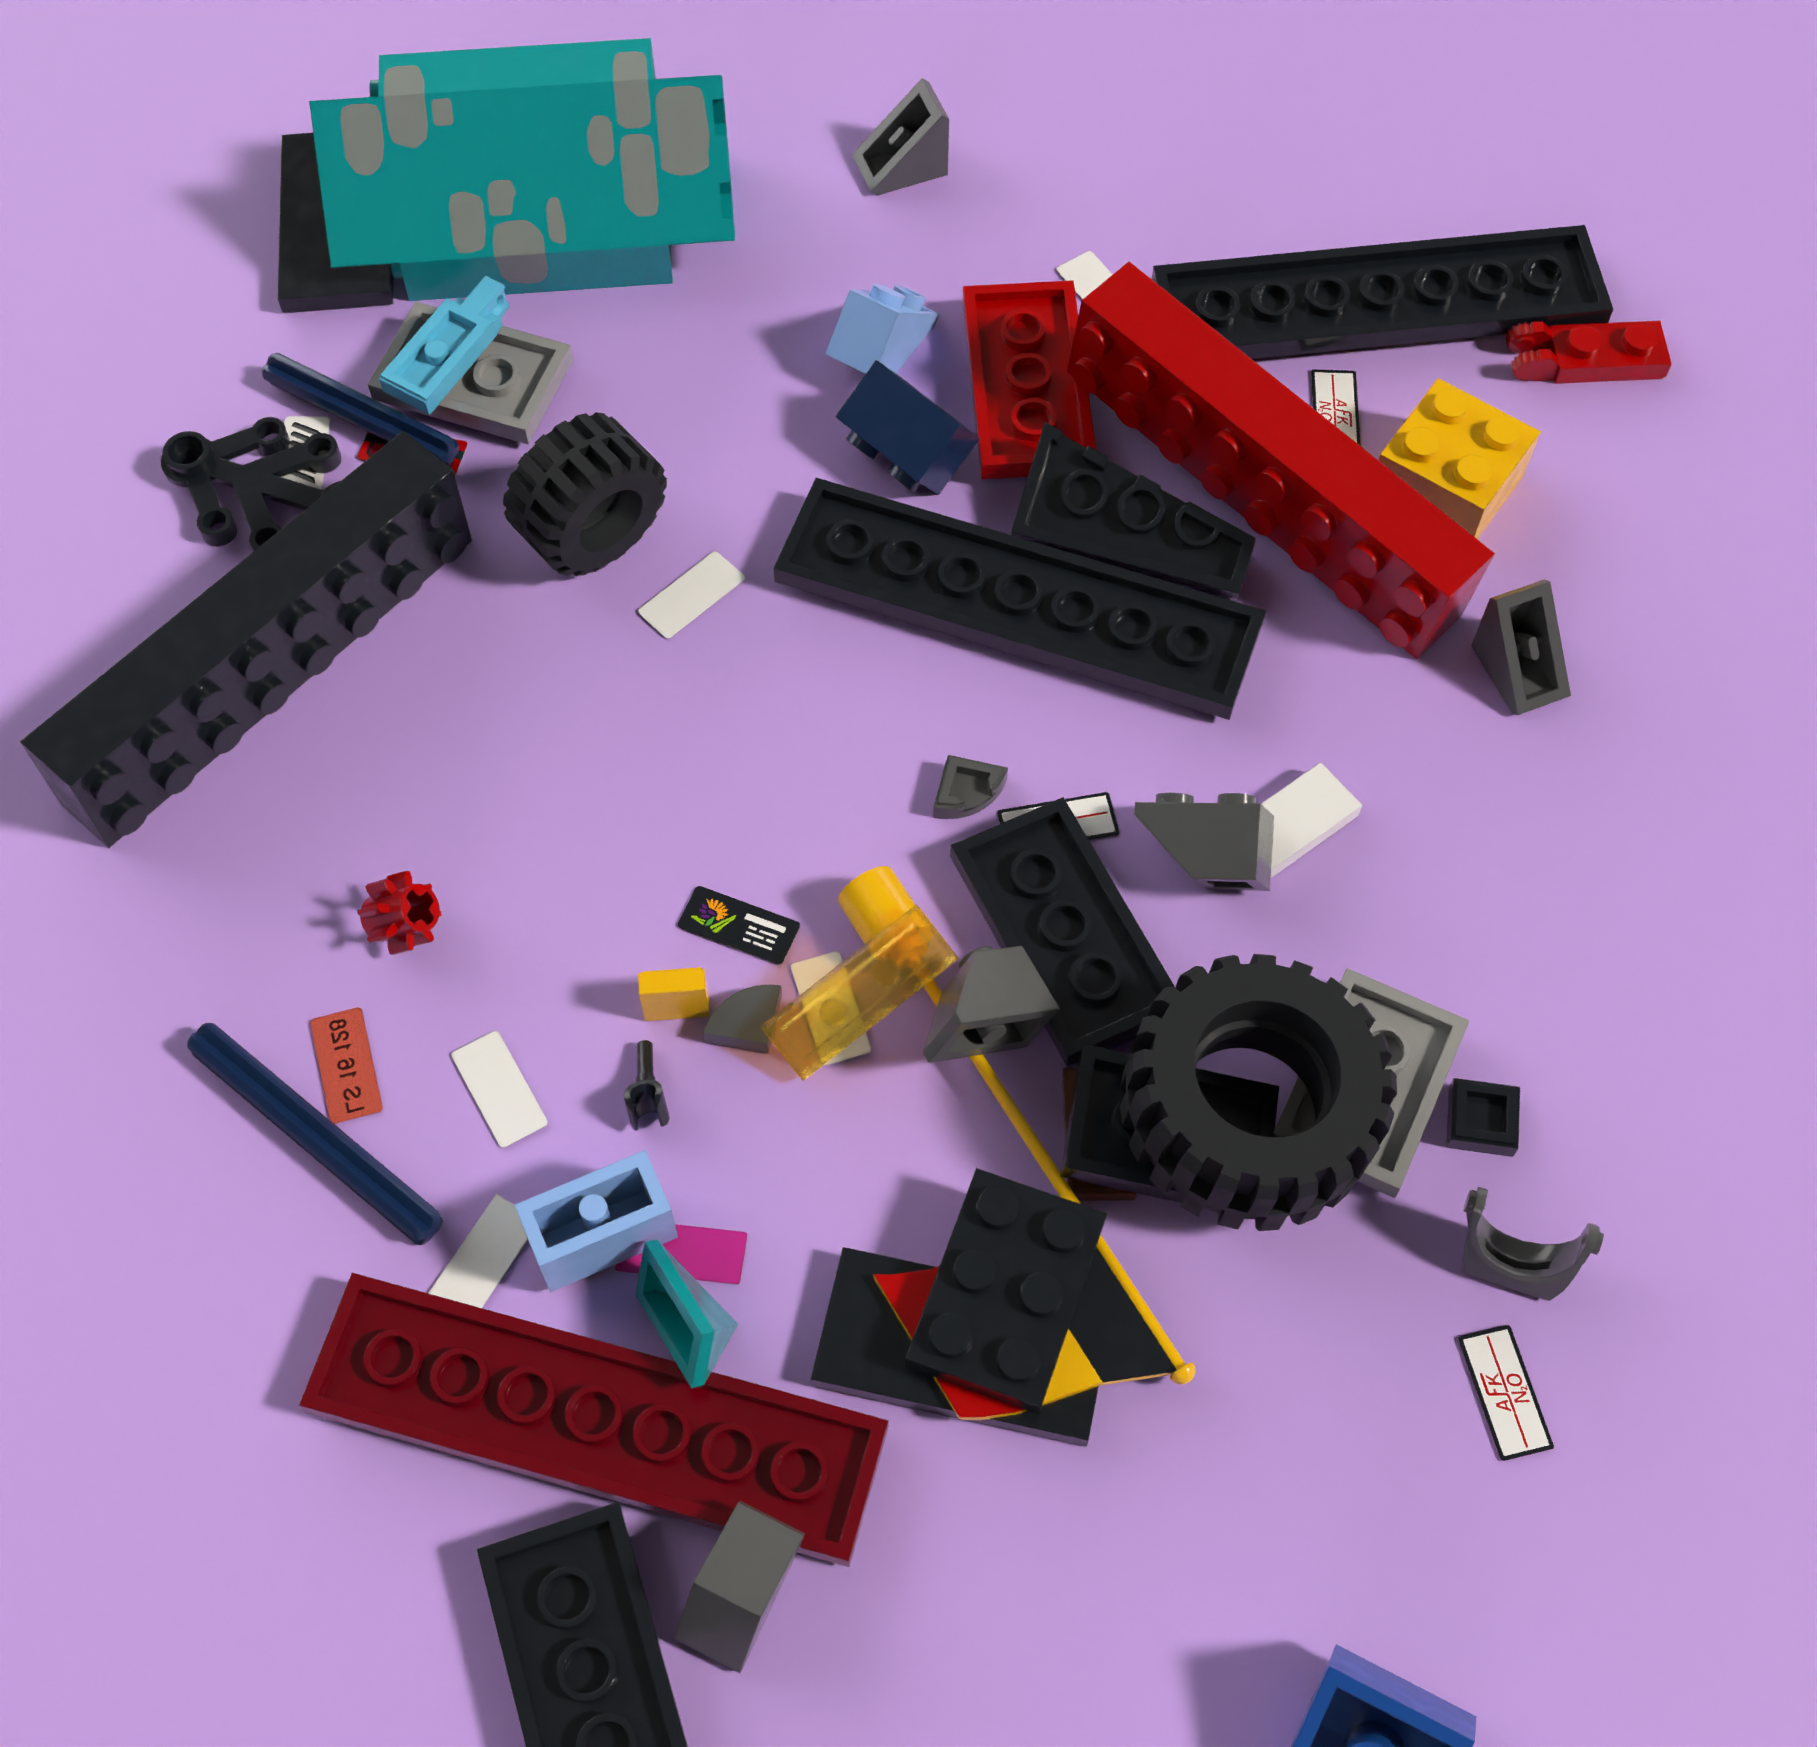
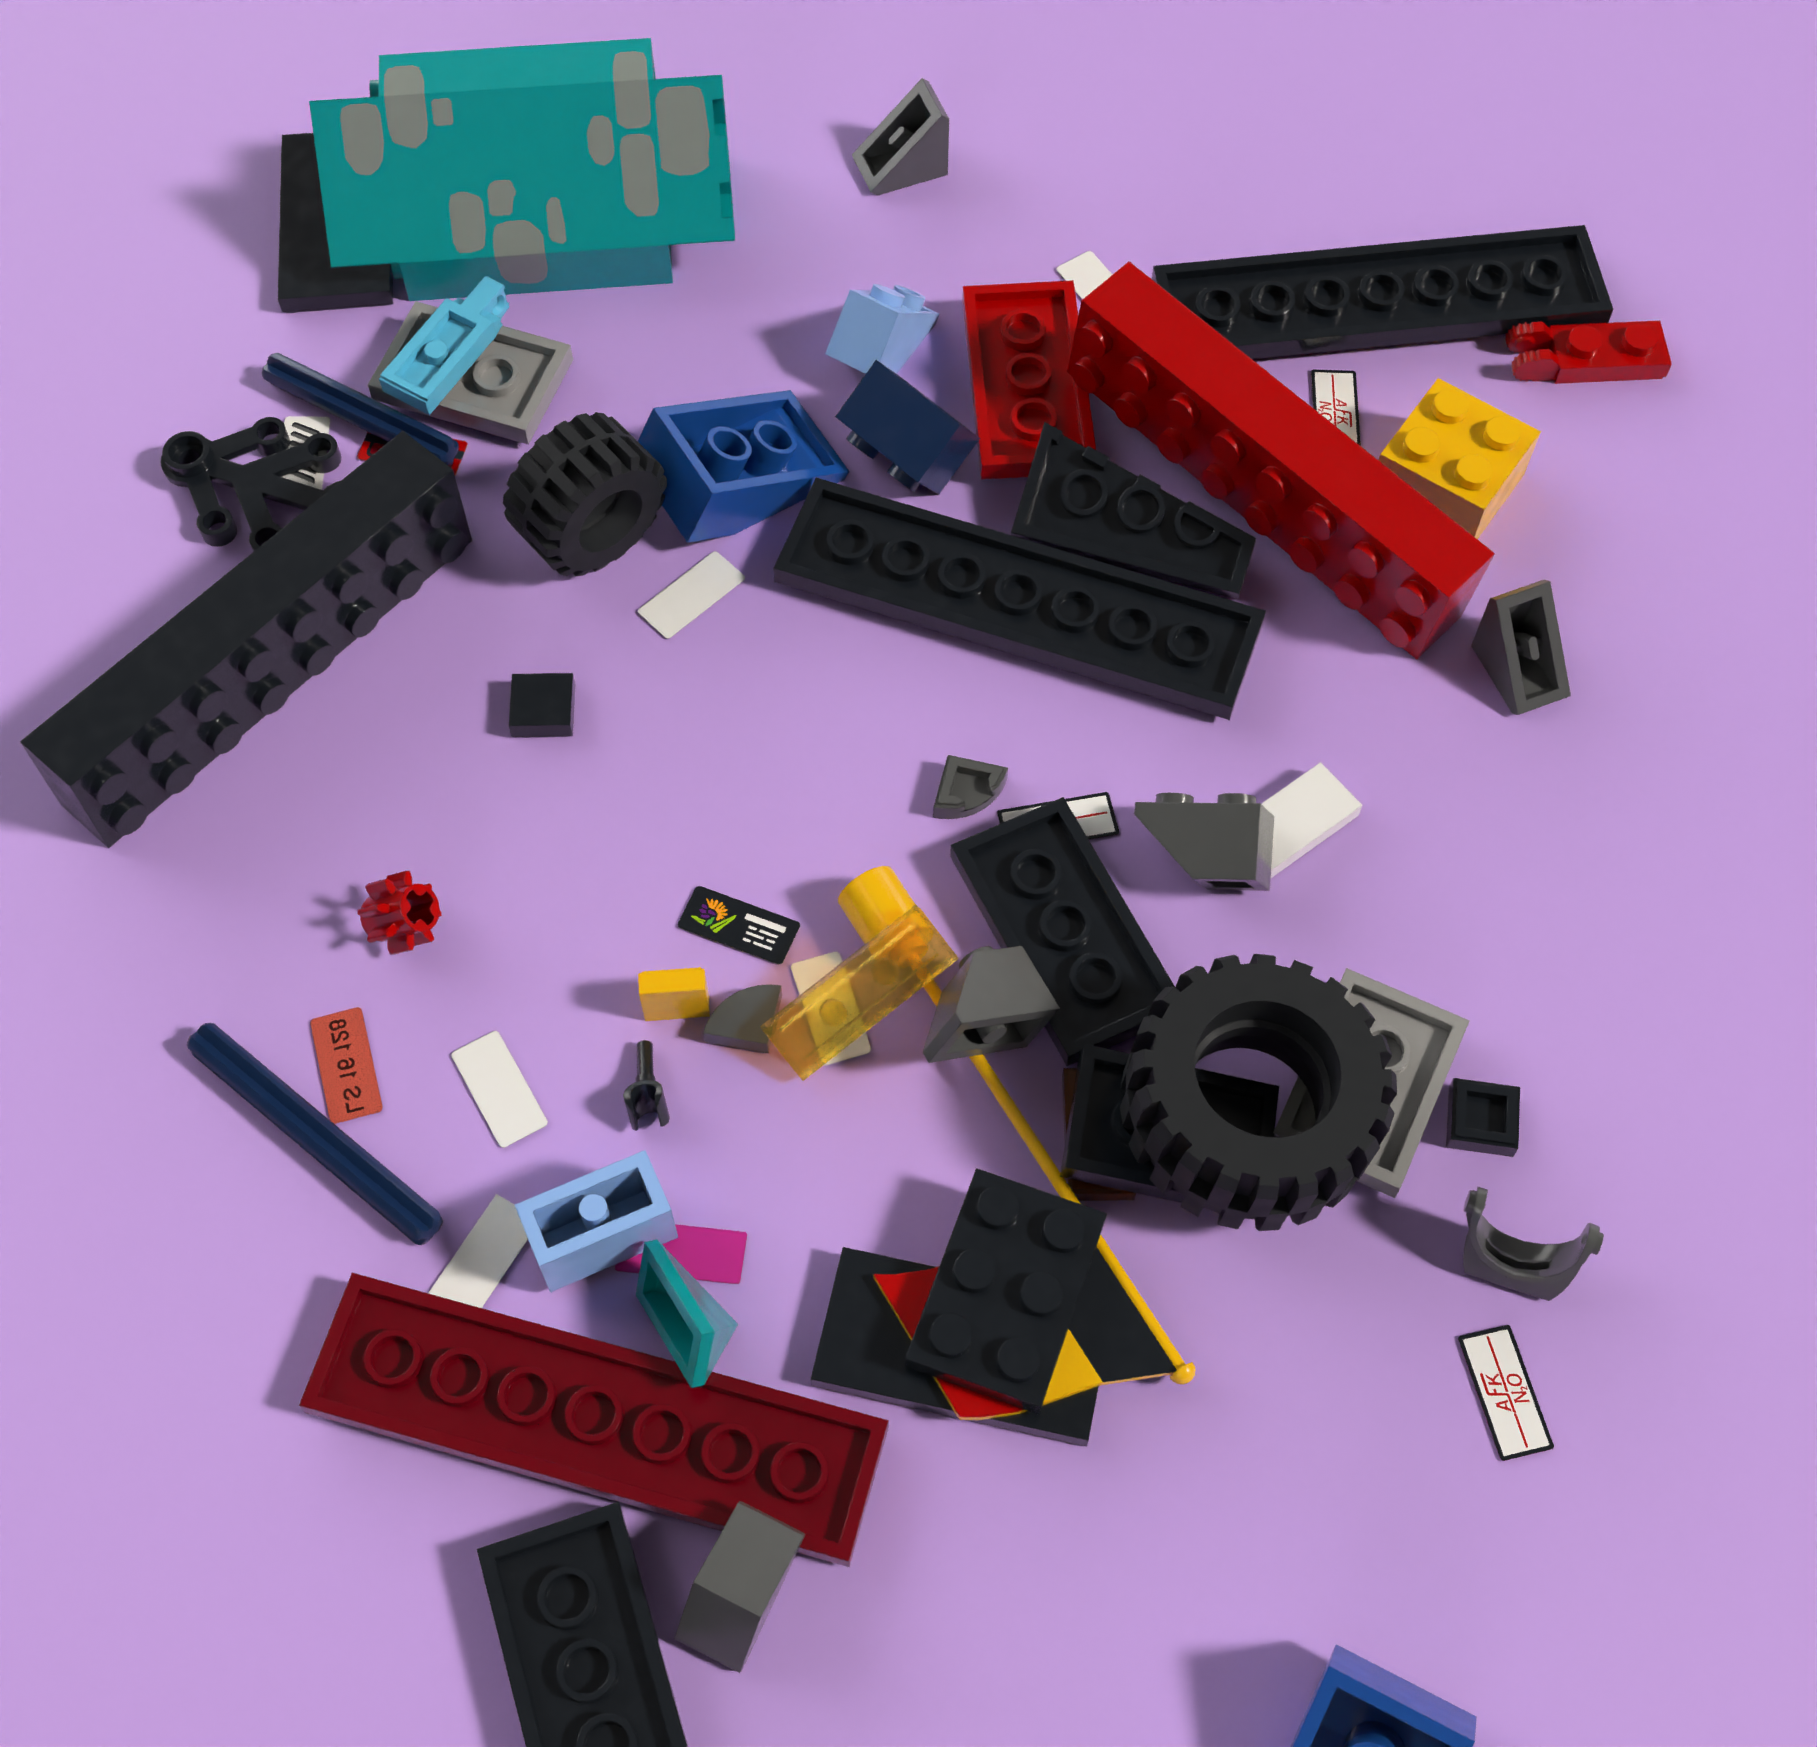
none -> black tile [509,673,575,737]
none -> blue slope [638,390,850,543]

